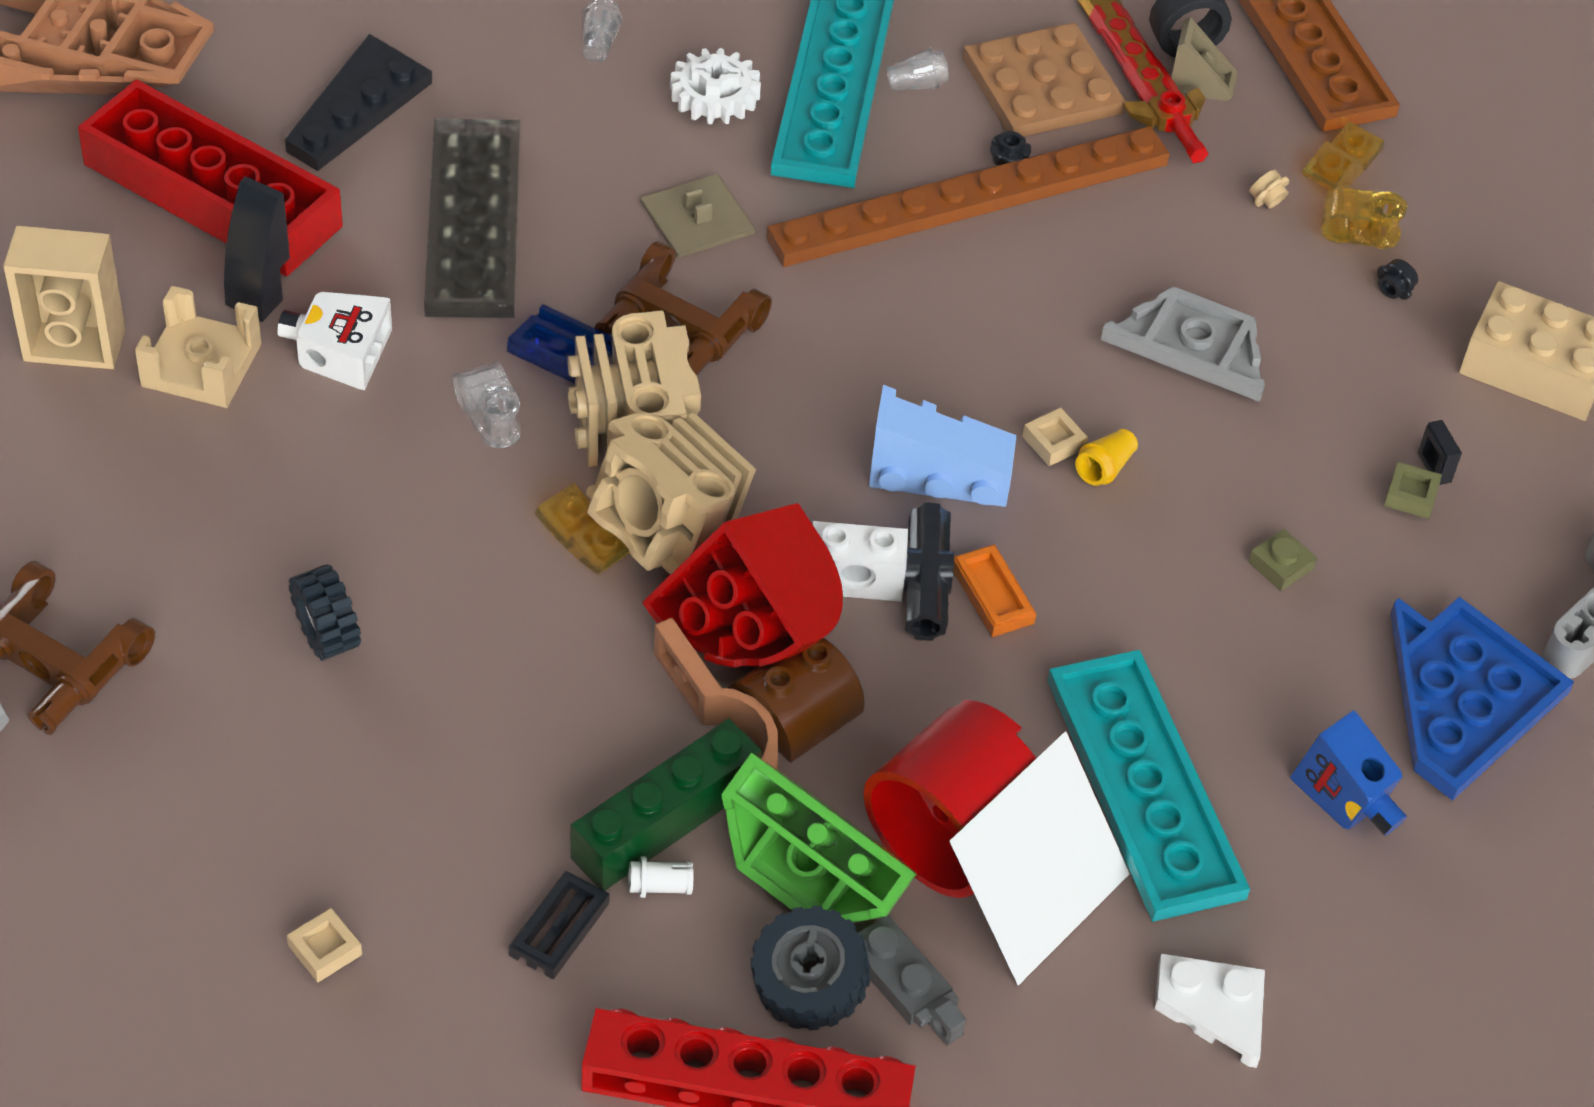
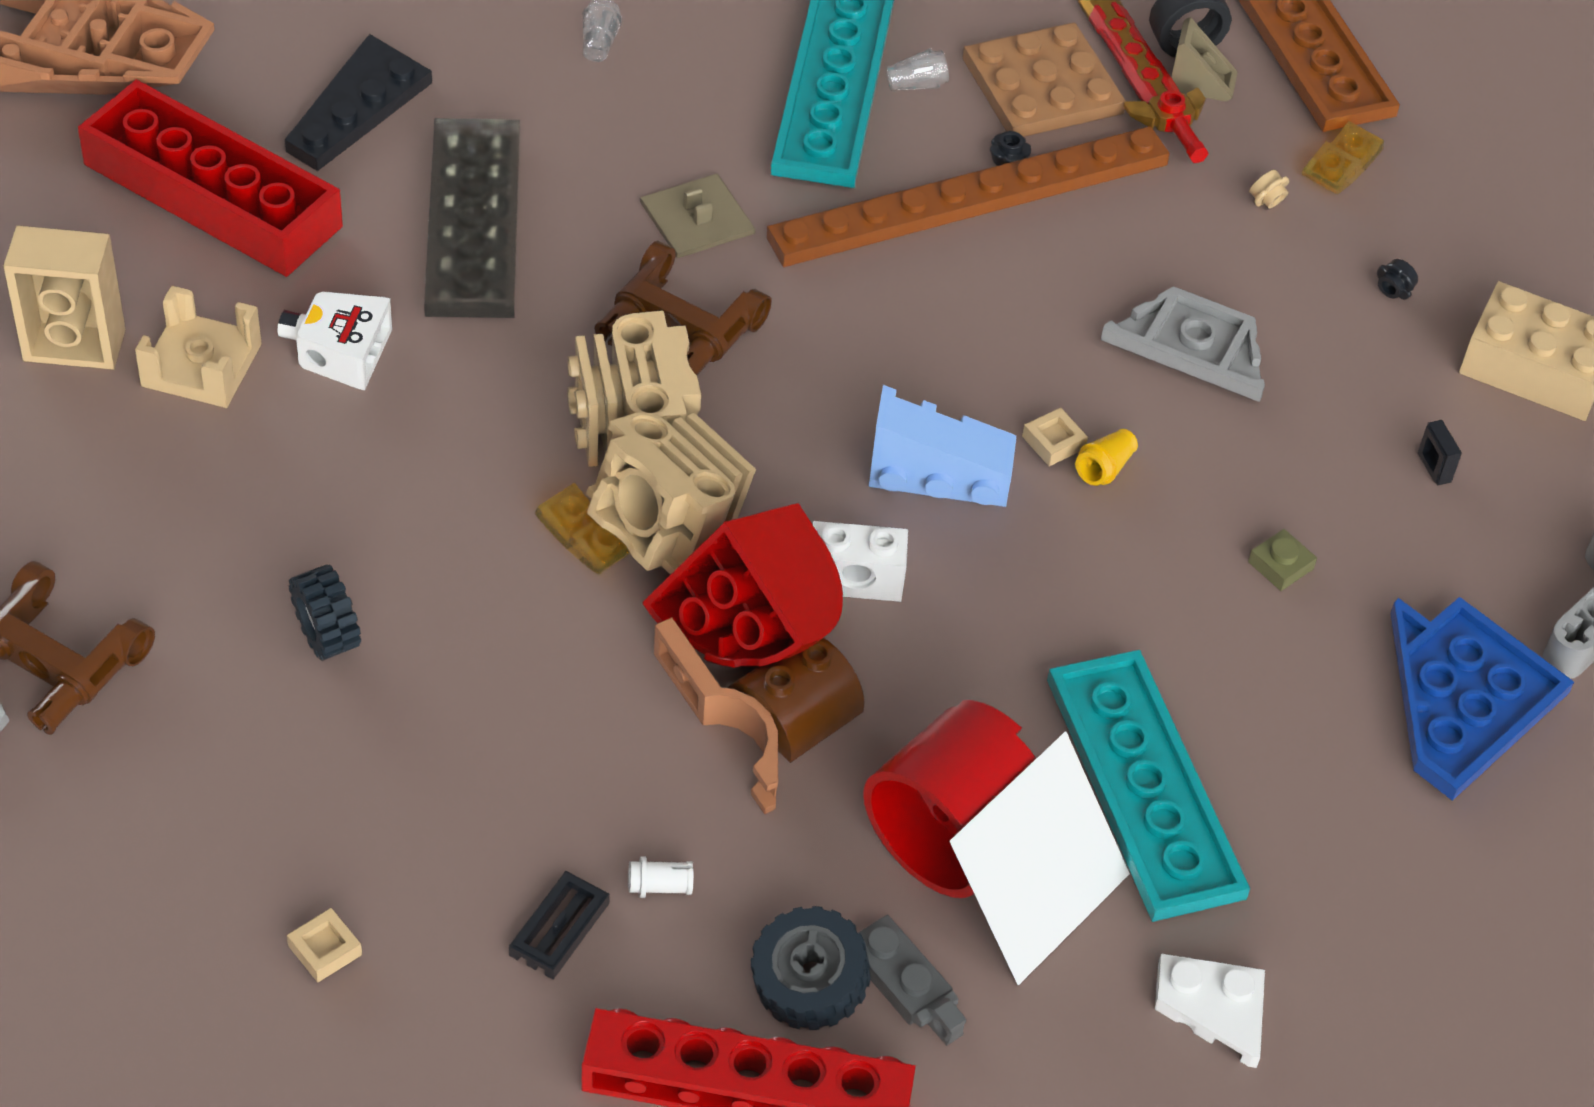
black slope [224,176,290,322] -> none
clear piece [452,361,521,448] -> none
clear blue plate [507,304,612,384] -> none
dark green brick [570,718,762,891] -> none
white gear [670,48,761,124] -> none
bright green wedge [721,753,917,923] -> none
black piece [903,502,954,641] -> none
orange tile [953,544,1037,637] -> none
blue torso [1290,710,1407,836] -> none
clear yellow piece [1321,186,1407,249] -> none
olive plate [1384,462,1442,519] -> none

